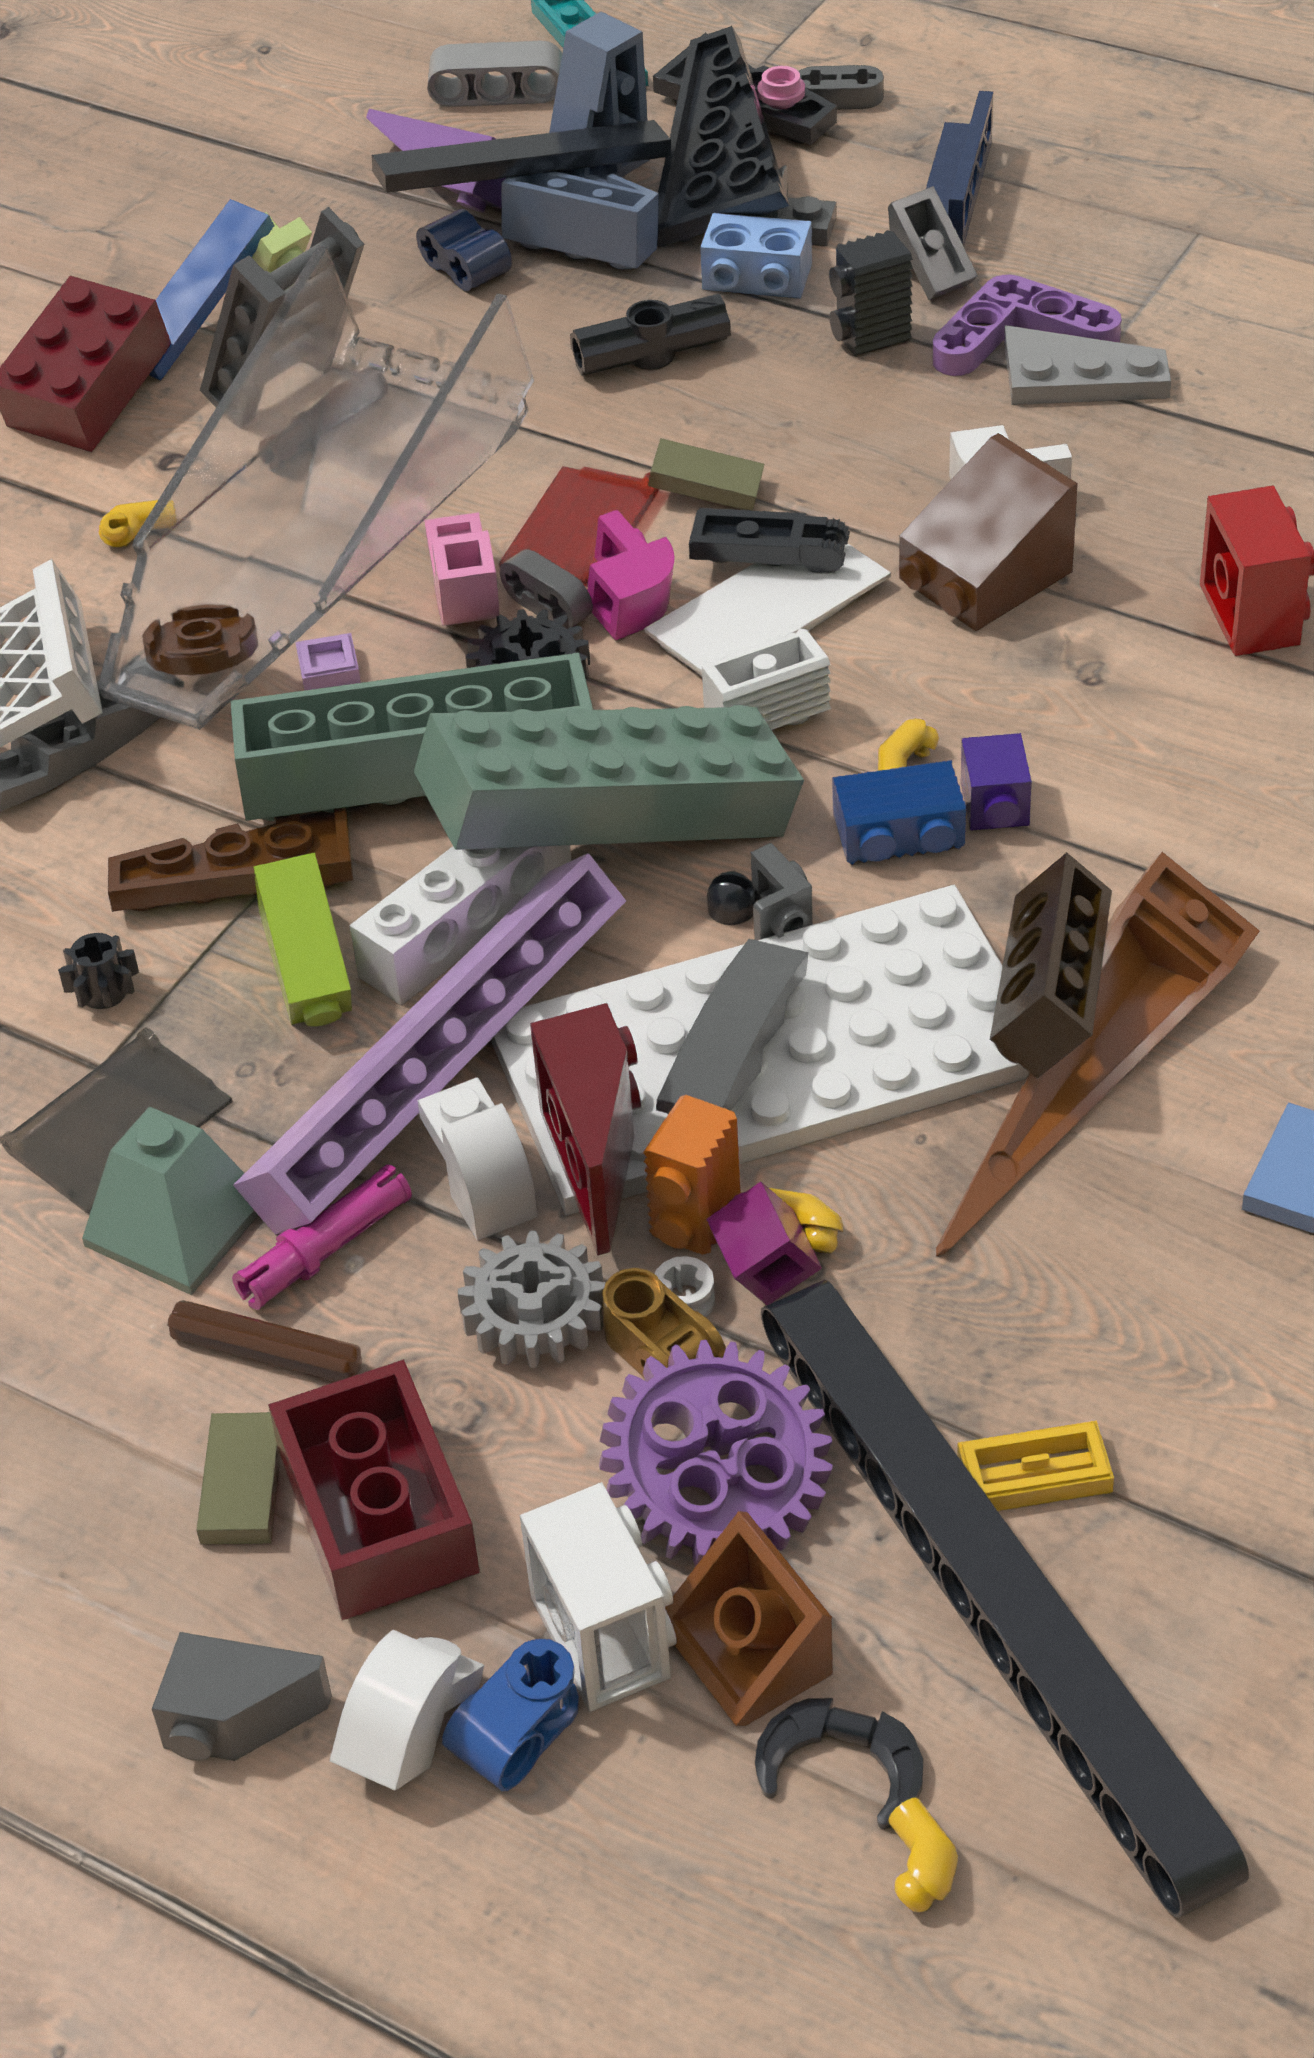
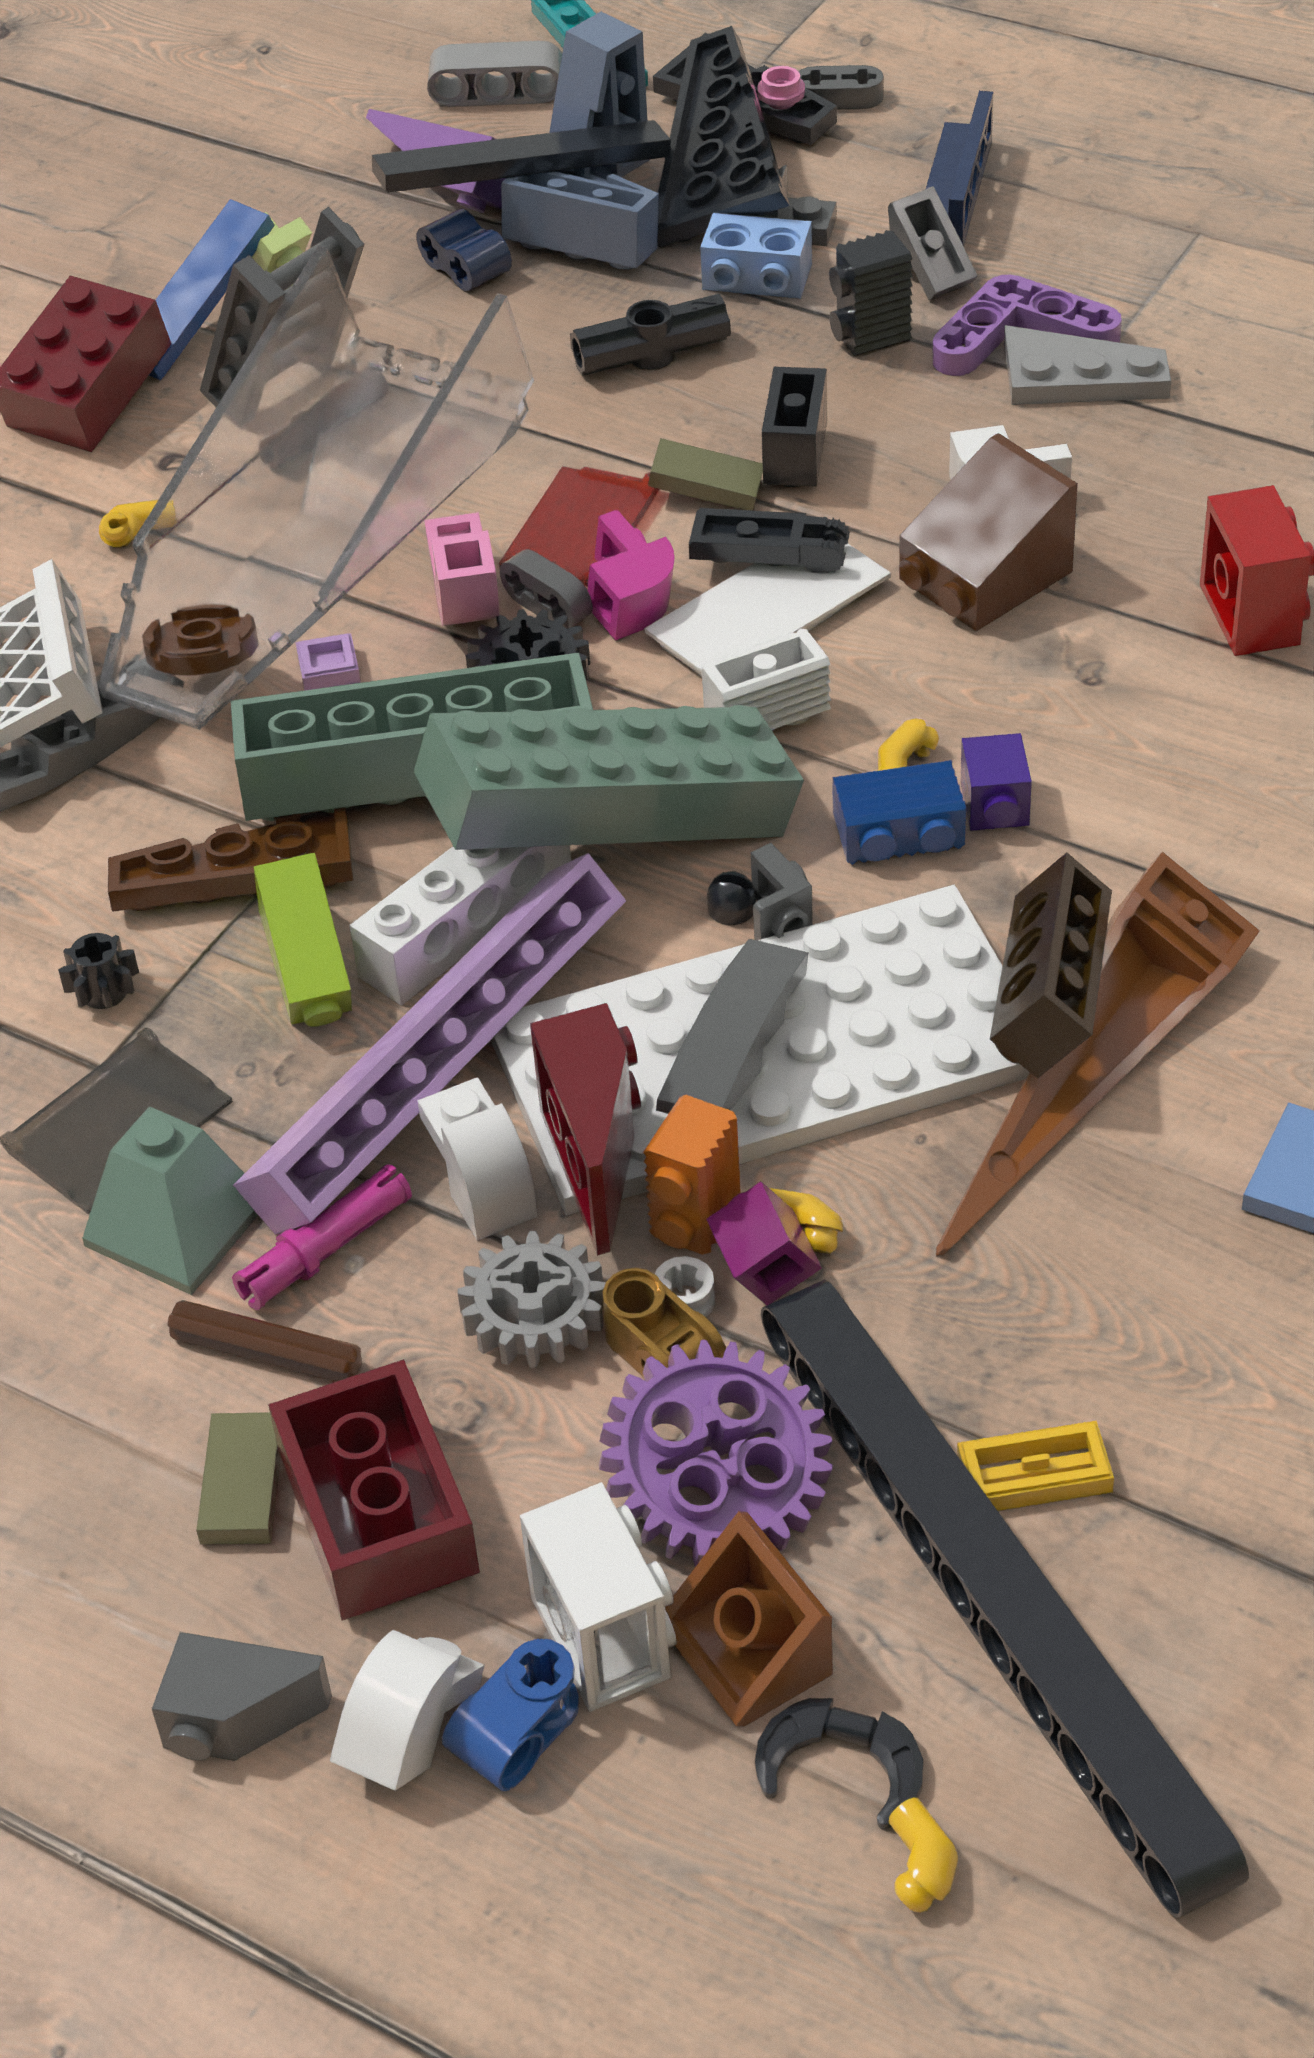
none -> black brick [762,366,828,487]

